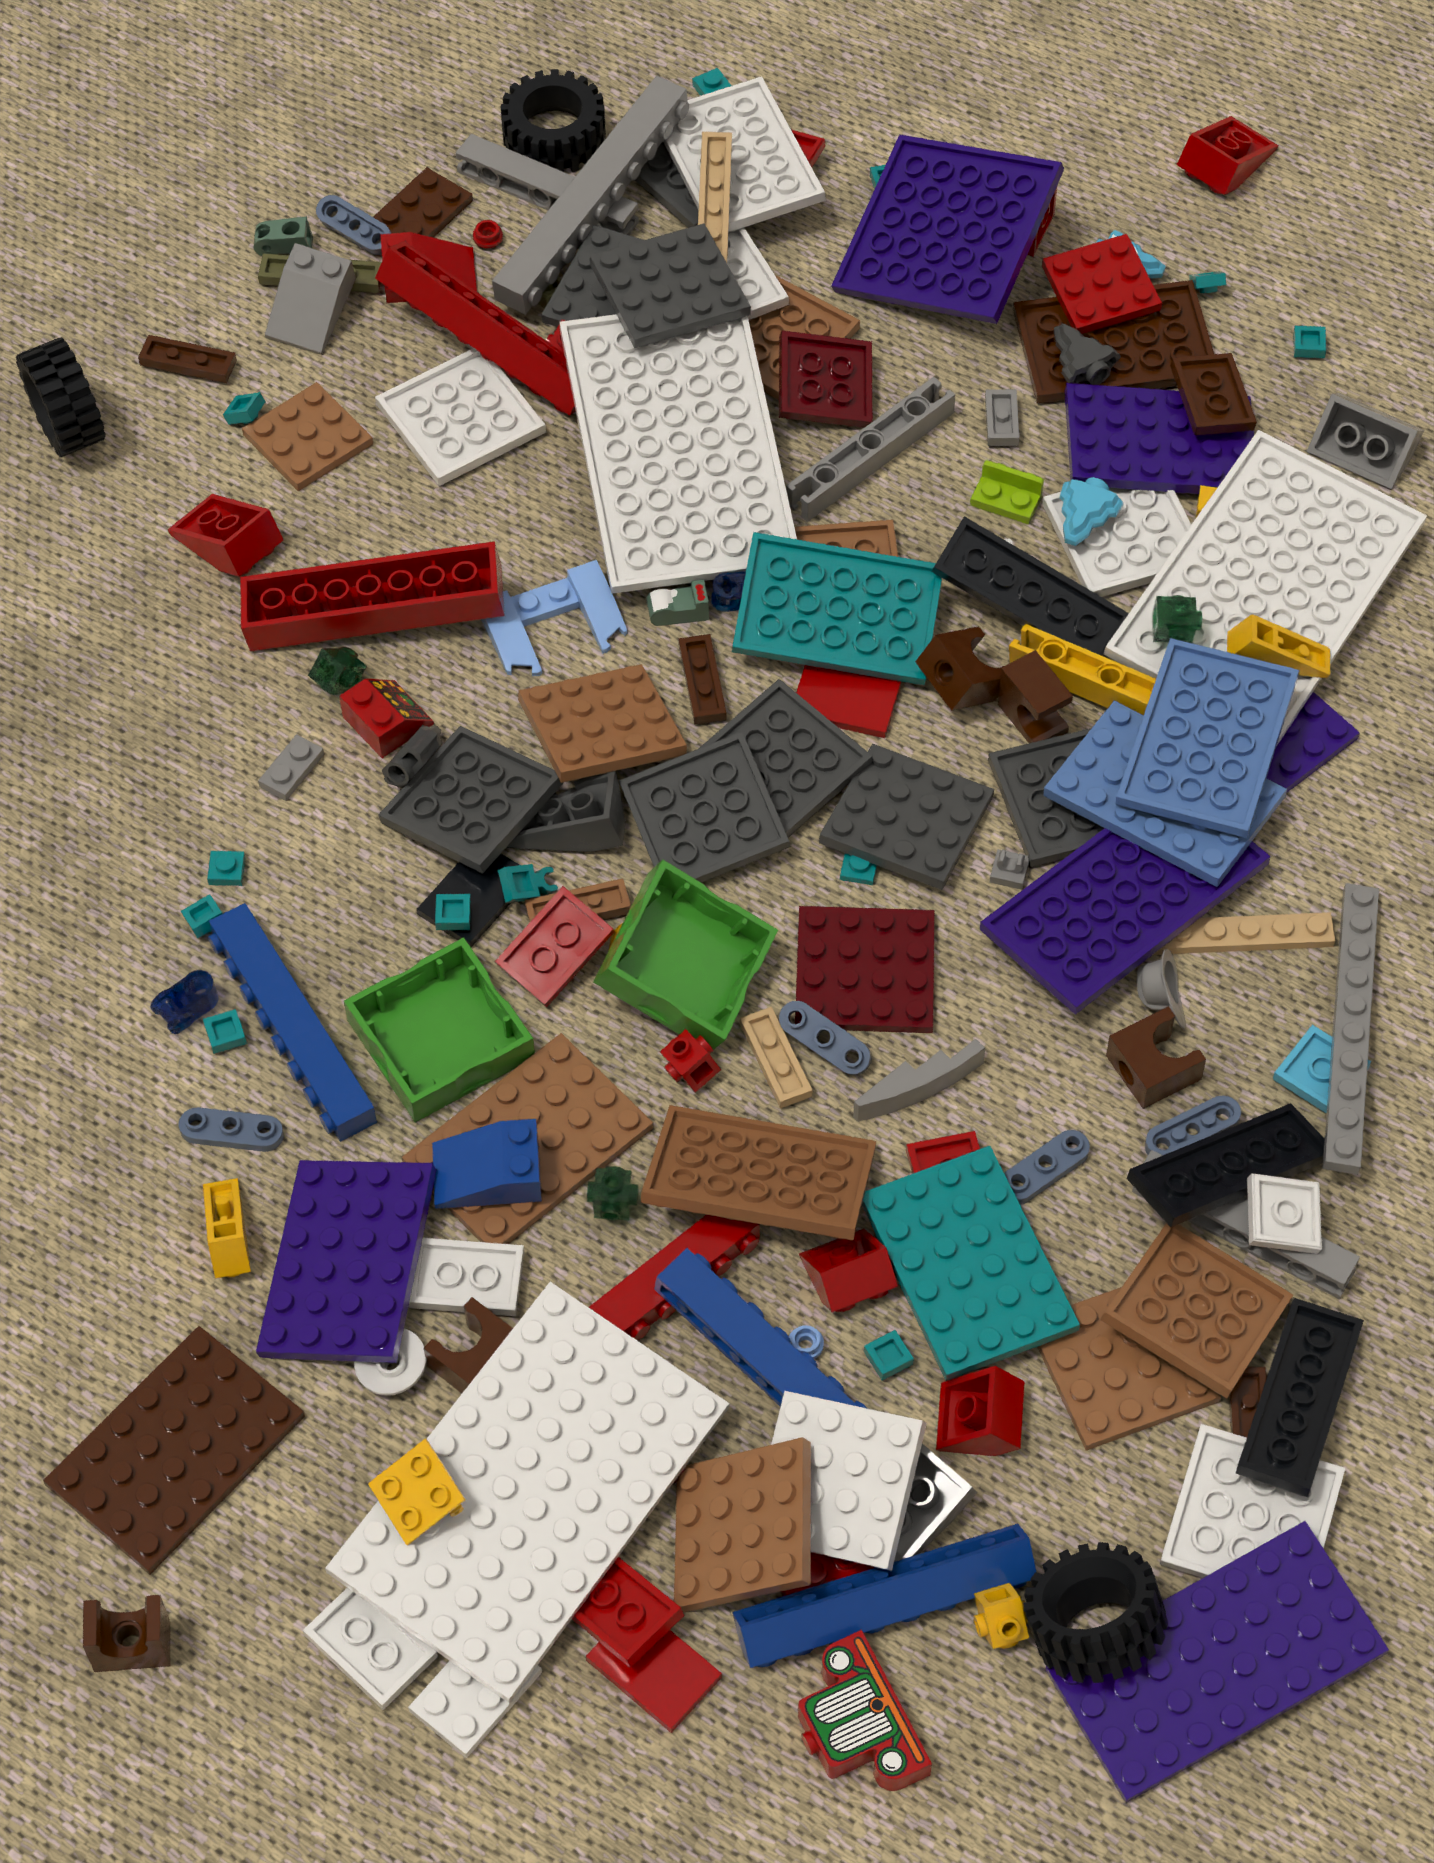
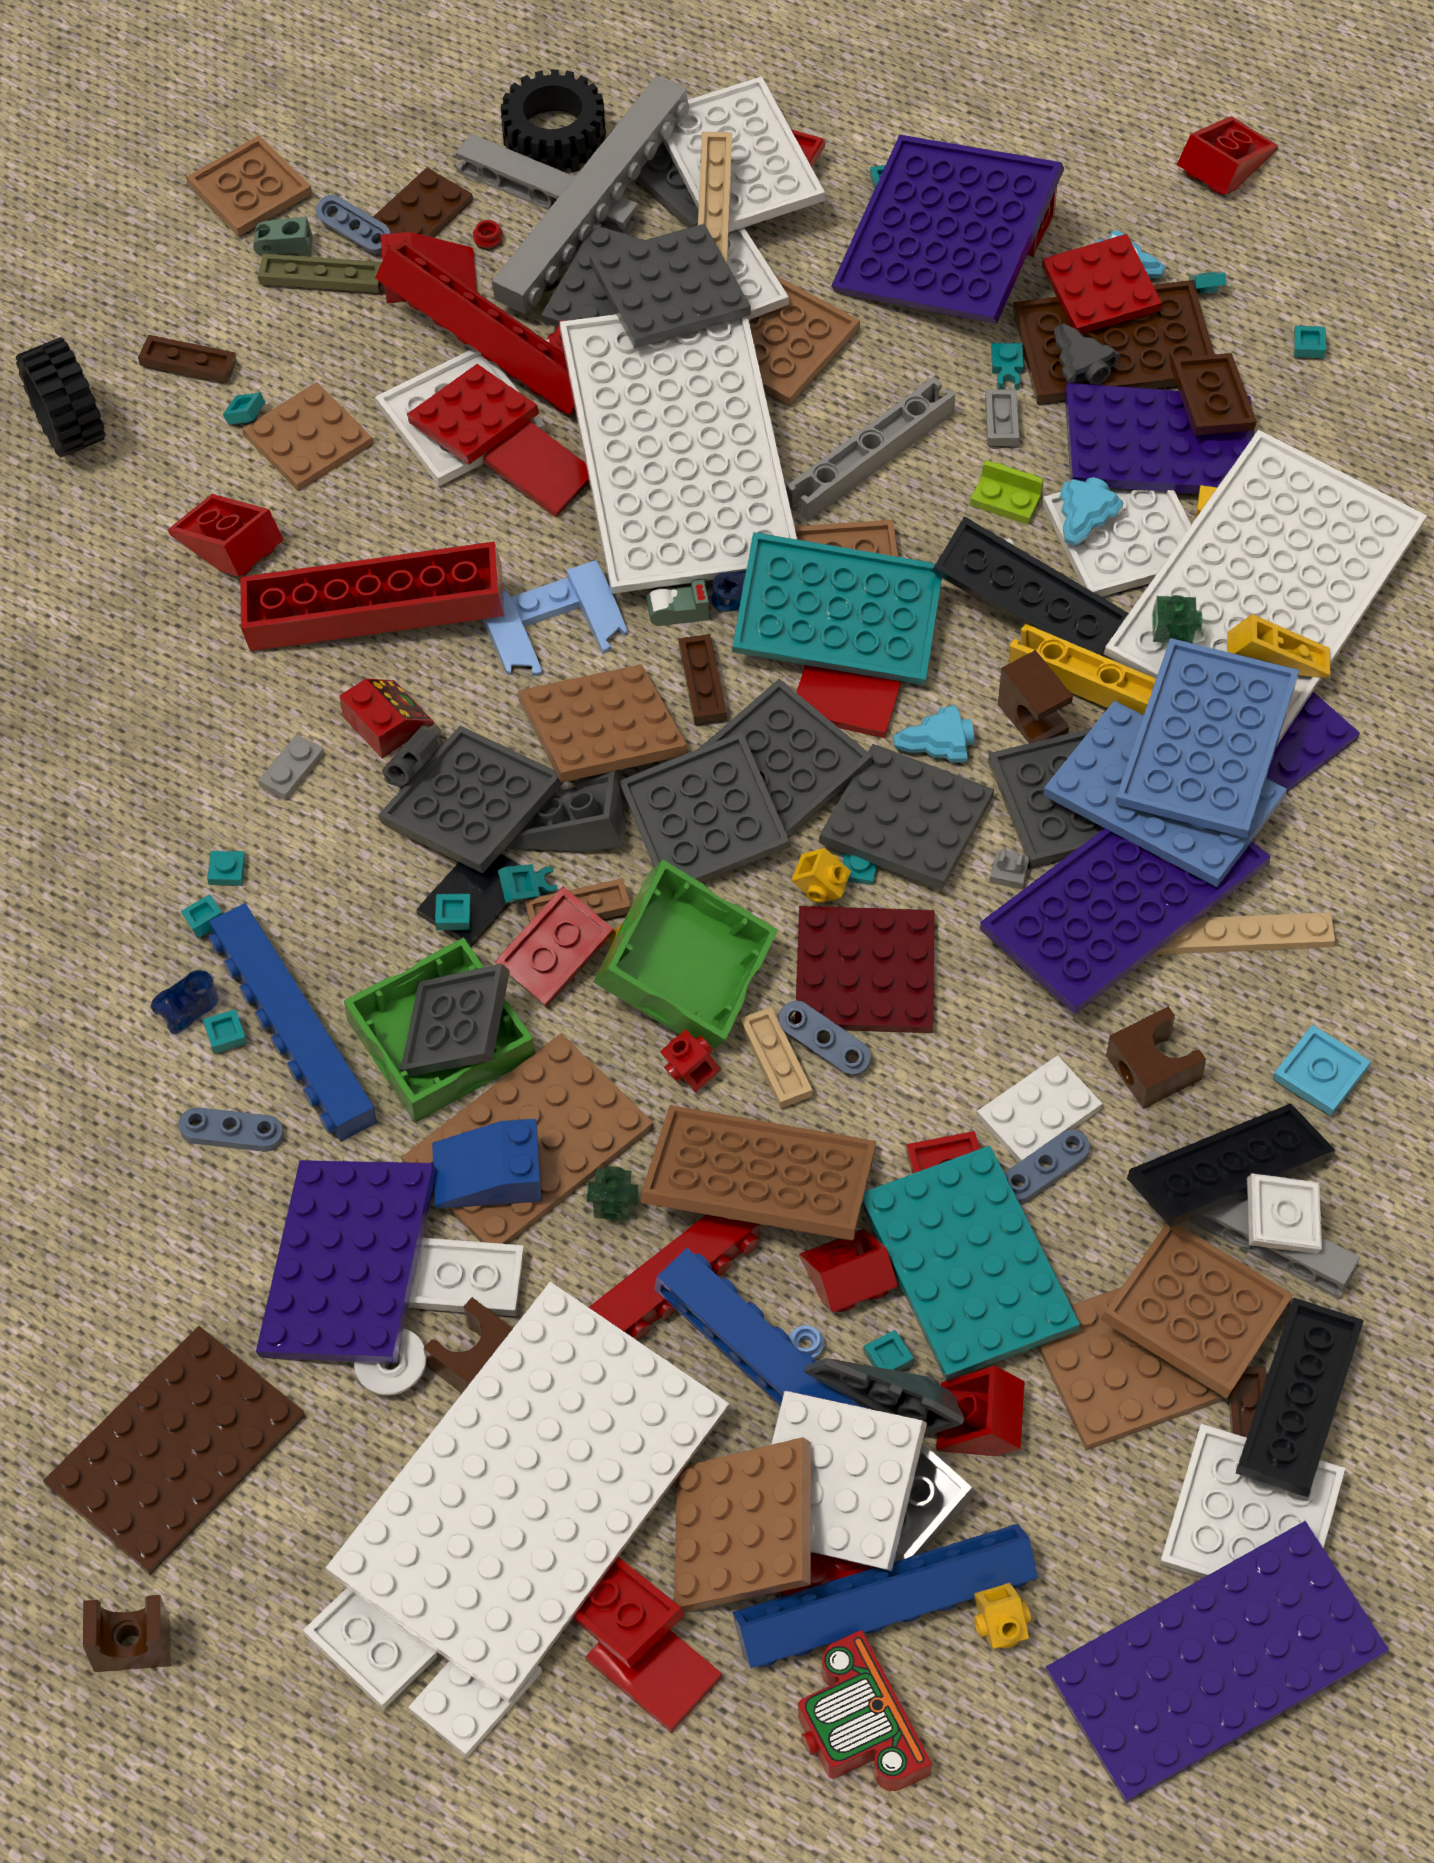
yellow slope [203,1178,251,1278] -> none
light grey slope [265,243,356,355] -> none
clear green brick [308,646,367,695] -> none
yellow hinge [368,1438,466,1545] -> none
teal plate [692,68,732,96] -> none
dark red plate [779,330,873,428] -> none
light grey slope [853,1039,985,1122] -> none
reddish brown piece [915,626,1004,711] -> none
black tyre [1023,1542,1168,1683] -> none
light grey piece [1137,949,1186,1029] -> none
sand blue plate [1145,1096,1241,1155] -> none
light grey slope [1306,393,1425,489] -> none
light grey plate [1323,883,1379,1175] -> none
none -> medium nougat plate [186,135,312,237]
none -> dark grey plate [400,964,510,1077]
none -> red plate [407,364,539,465]
none -> red tile [483,421,589,517]
none -> yellow brick [791,848,851,904]
none -> dark grey wedge [804,1358,964,1437]
none -> medium azure rock [893,705,974,763]
none -> white plate [976,1055,1103,1163]
none -> teal plate [991,343,1024,390]

